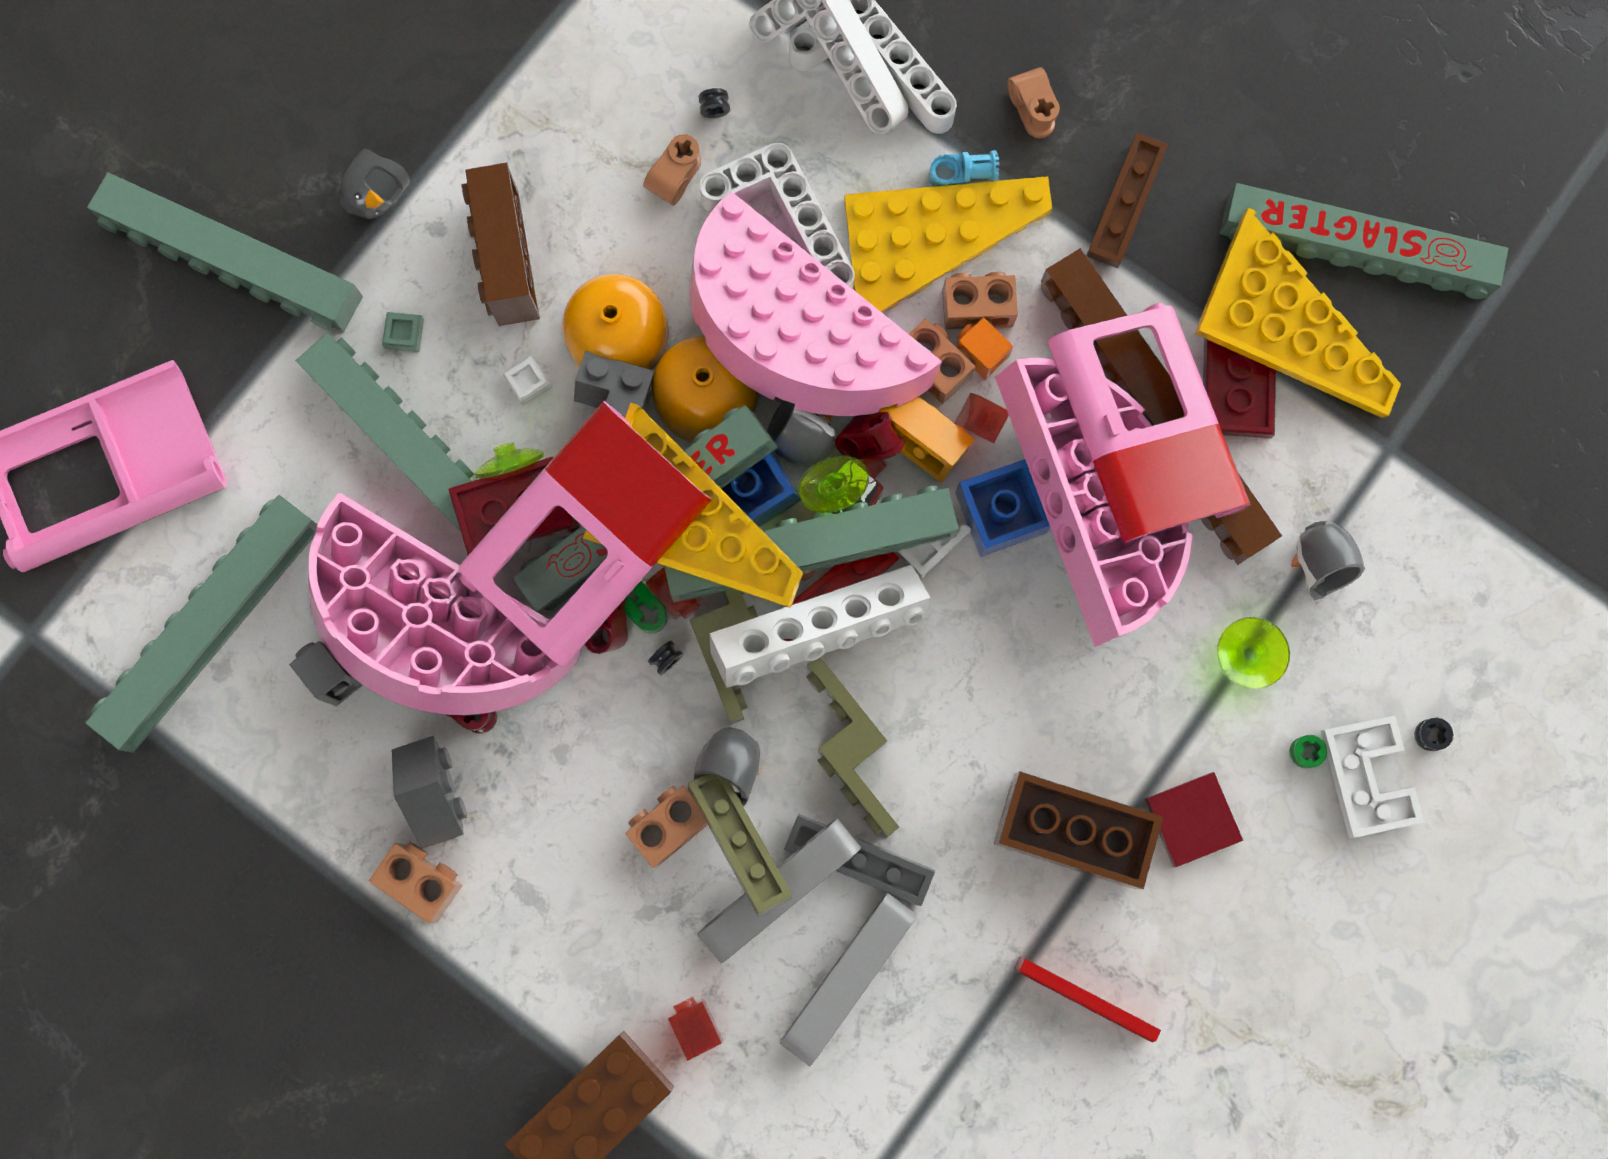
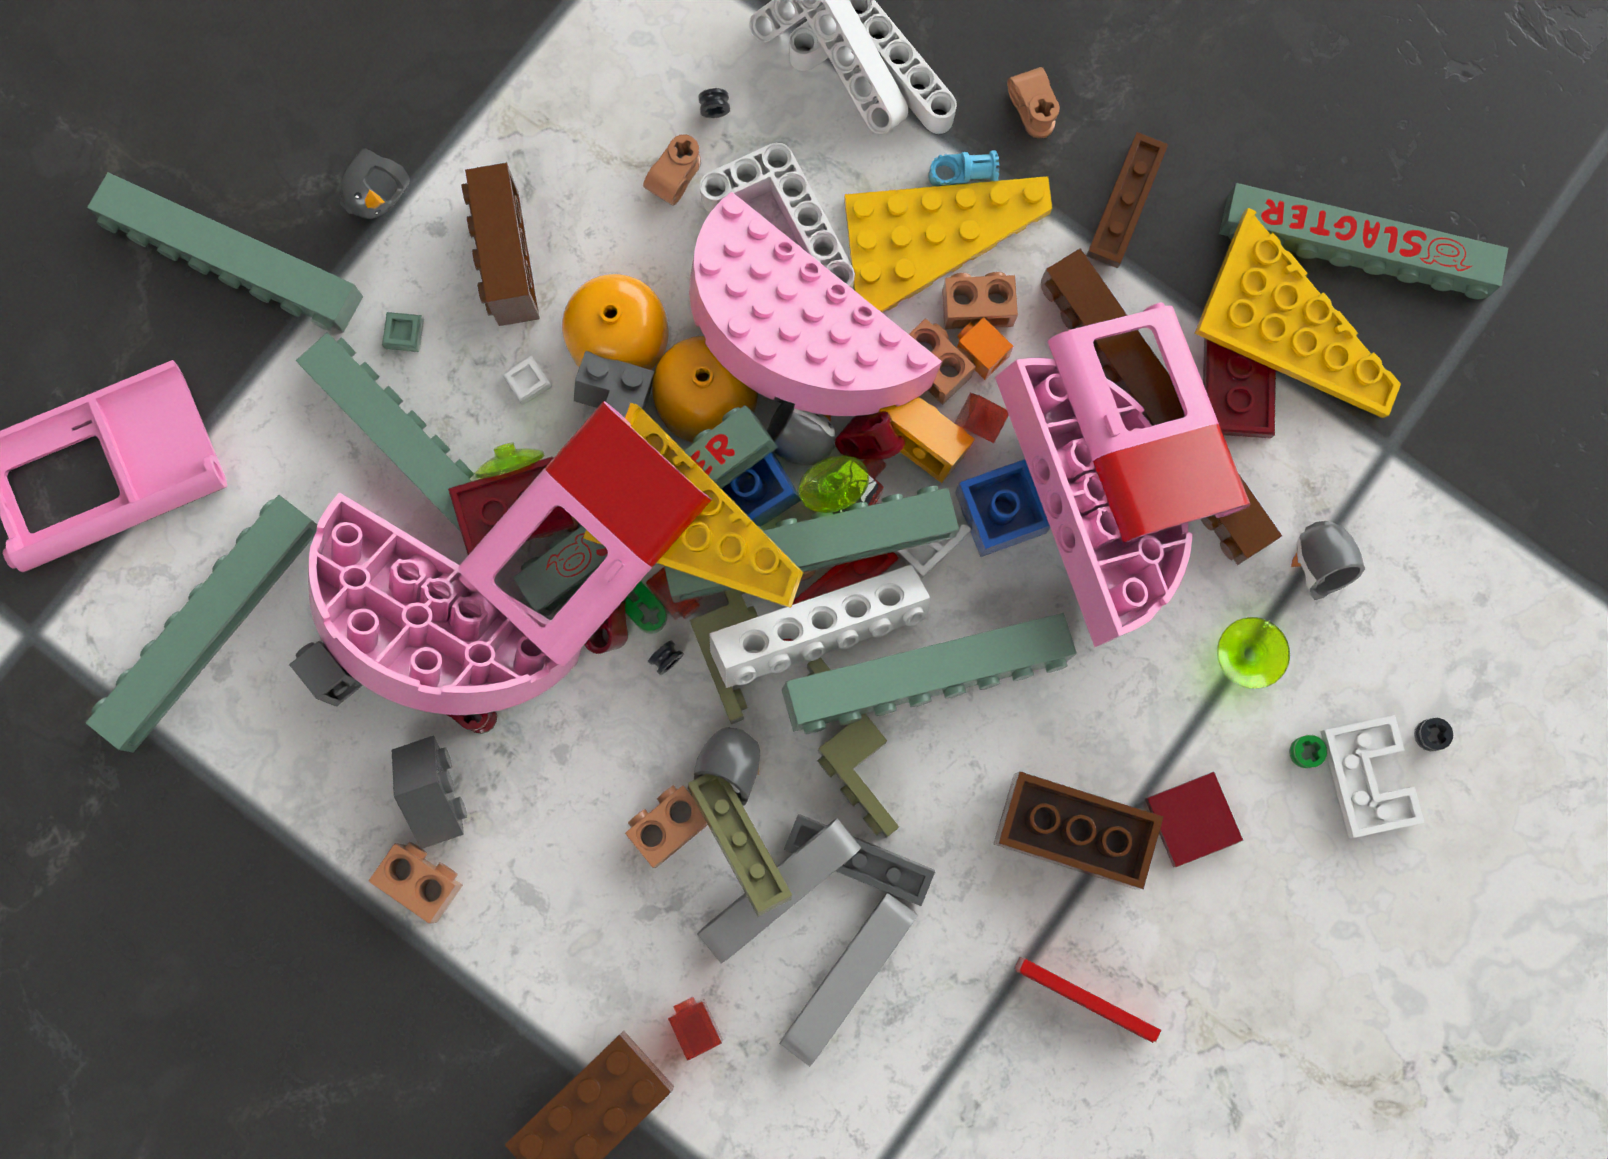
none -> sand green brick [781,613,1077,734]

